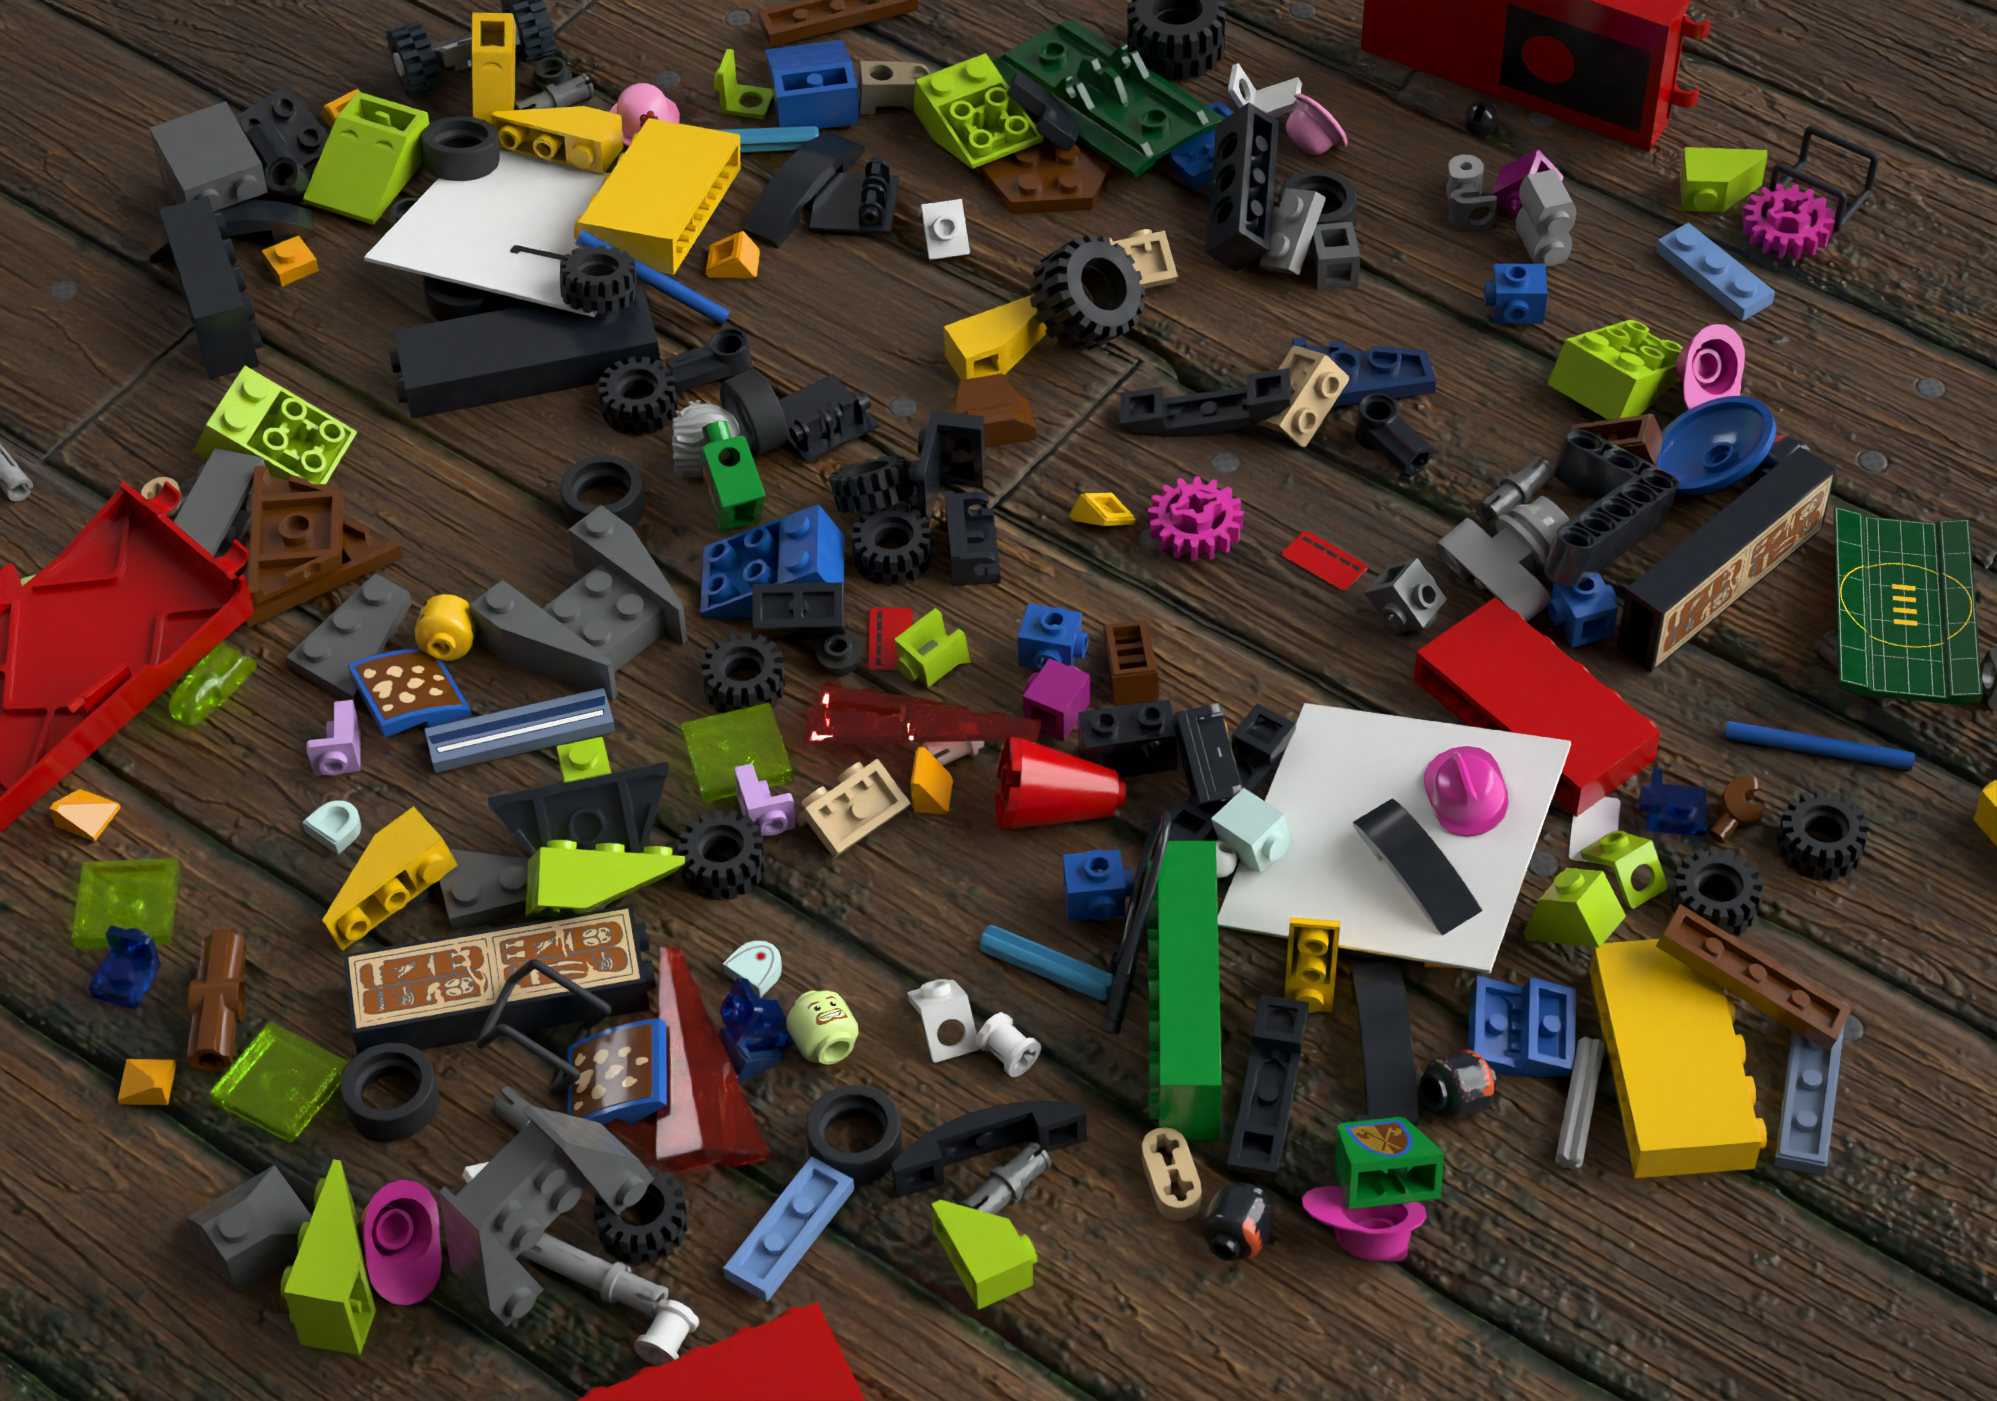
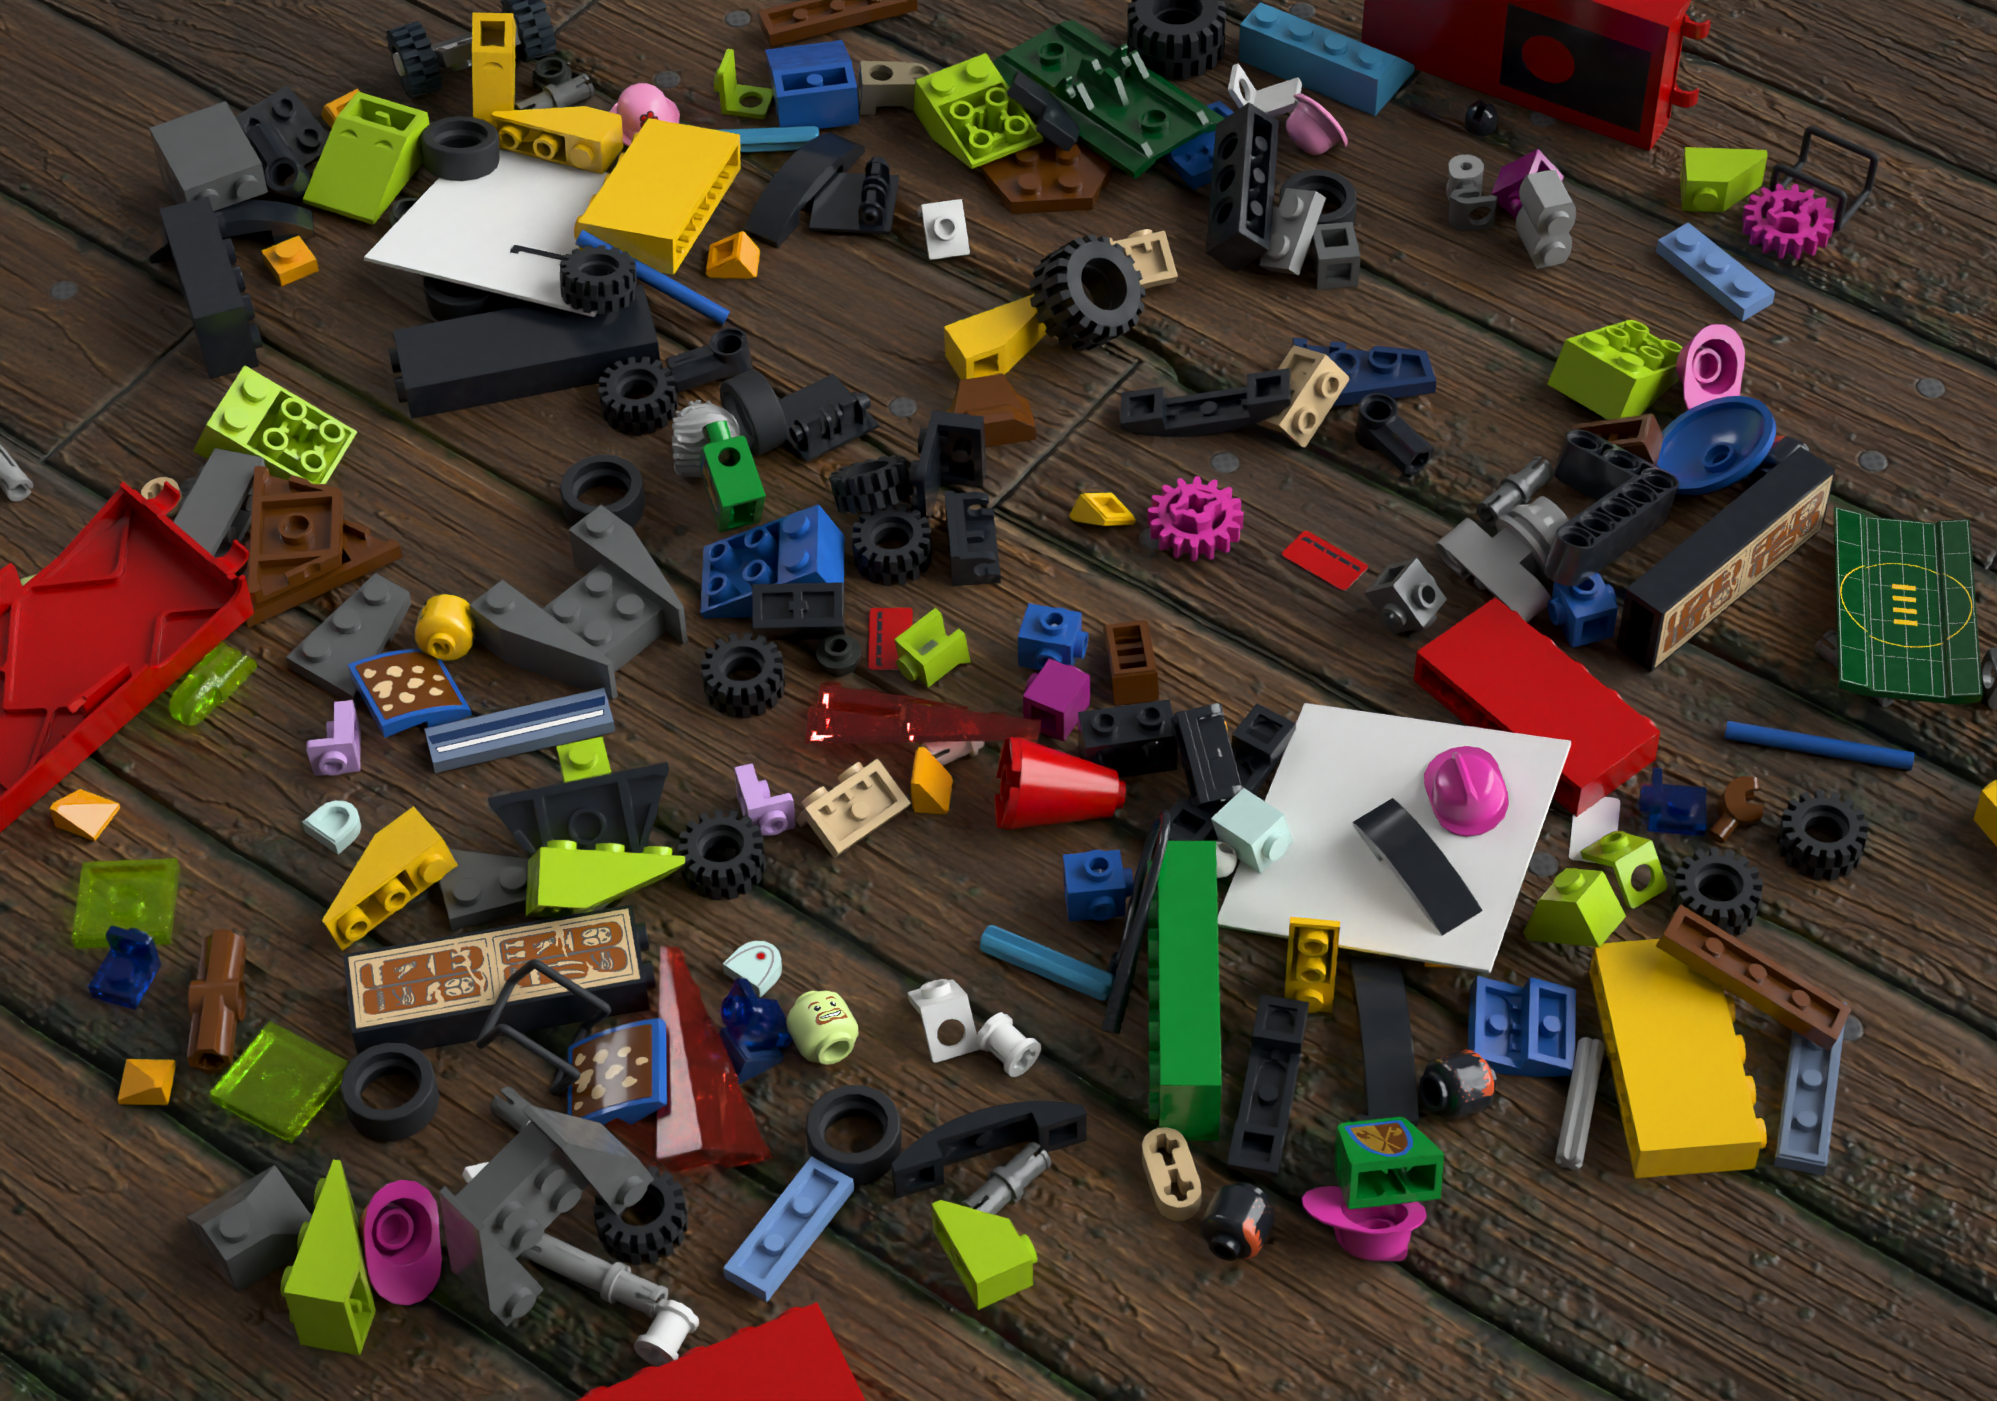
clear neon green tile [681,702,793,803] -> none
blue brick [1484,264,1548,324] -> none
none -> dark azure slope [1239,2,1415,116]

